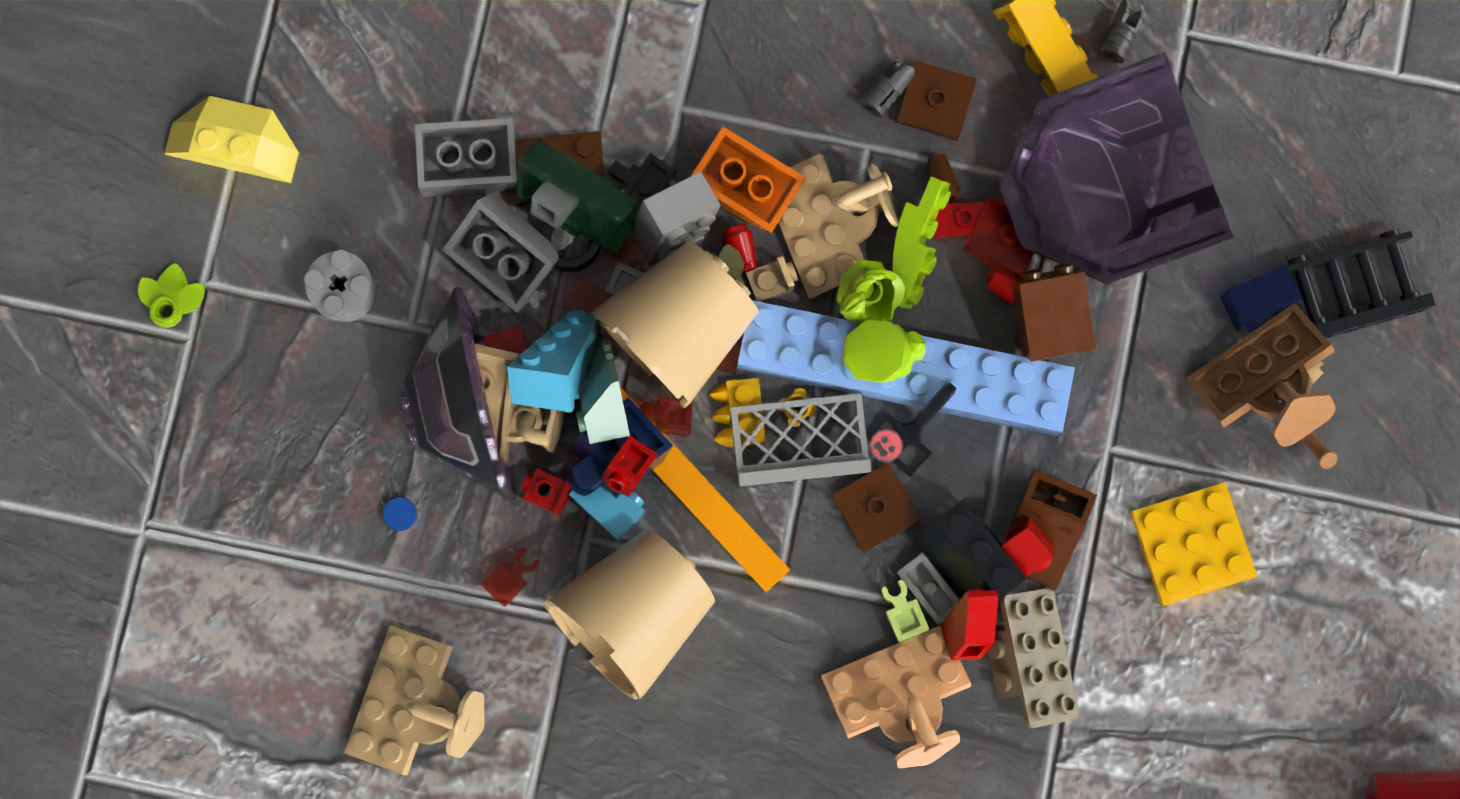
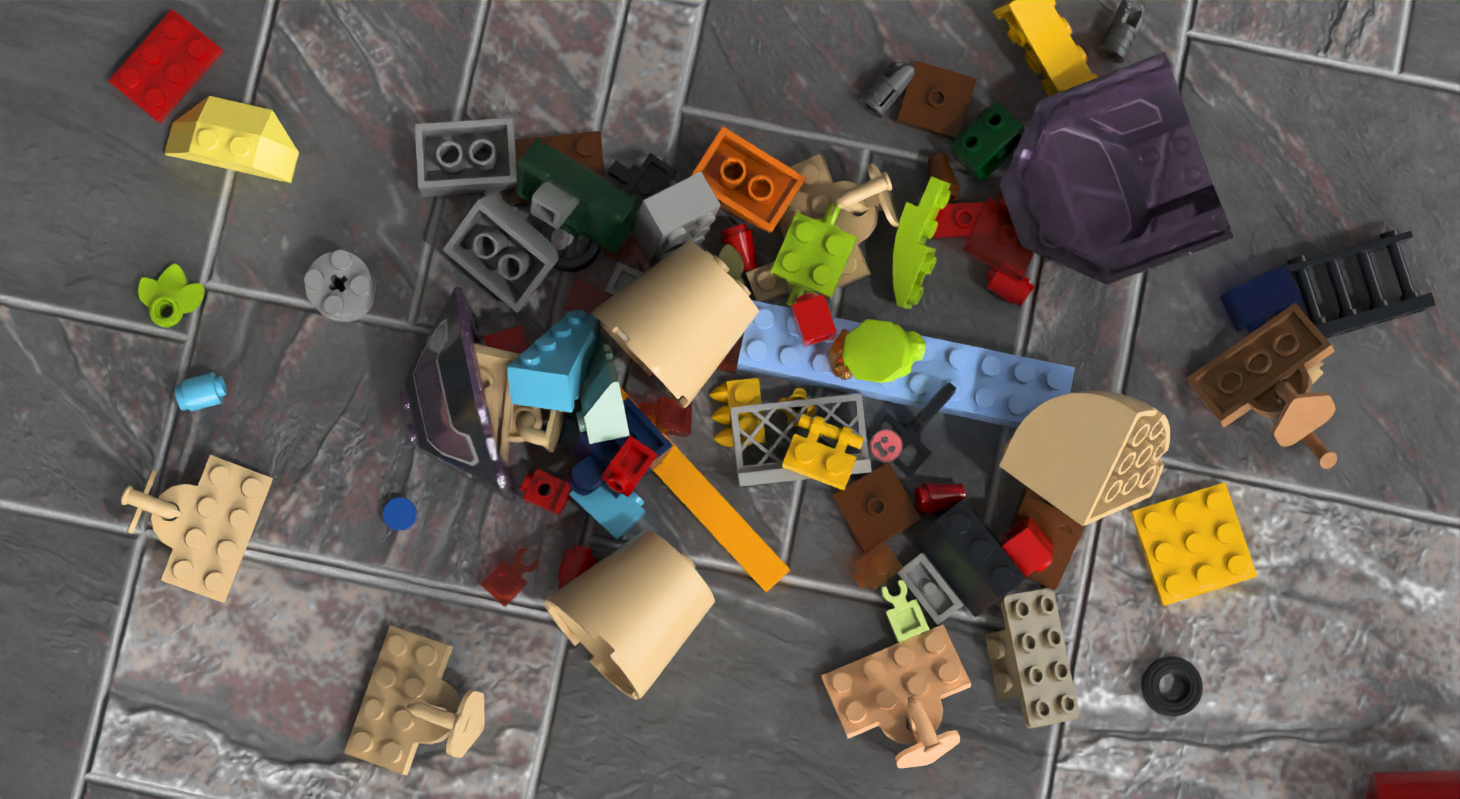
lime piece [836,259,905,324] -> none
red slope [940,588,998,661] -> none
reddish brown slope [1012,263,1096,362] -> none
none -> red plate [109,9,223,124]
none -> tan plate [121,455,273,603]
none -> medium azure brick [174,372,227,412]
none -> red brick [557,544,597,589]
none -> lime plate [770,202,857,307]
none -> yellow plate [782,414,865,490]
none -> red brick [790,293,837,348]
none -> clear orange arm [827,329,853,380]
none -> clear orange bracket [851,542,903,592]
none -> red cone [914,483,966,515]
none -> dark green brick [950,102,1025,183]
none -> tan brick [999,390,1170,526]
none -> black tyre [1141,656,1203,717]

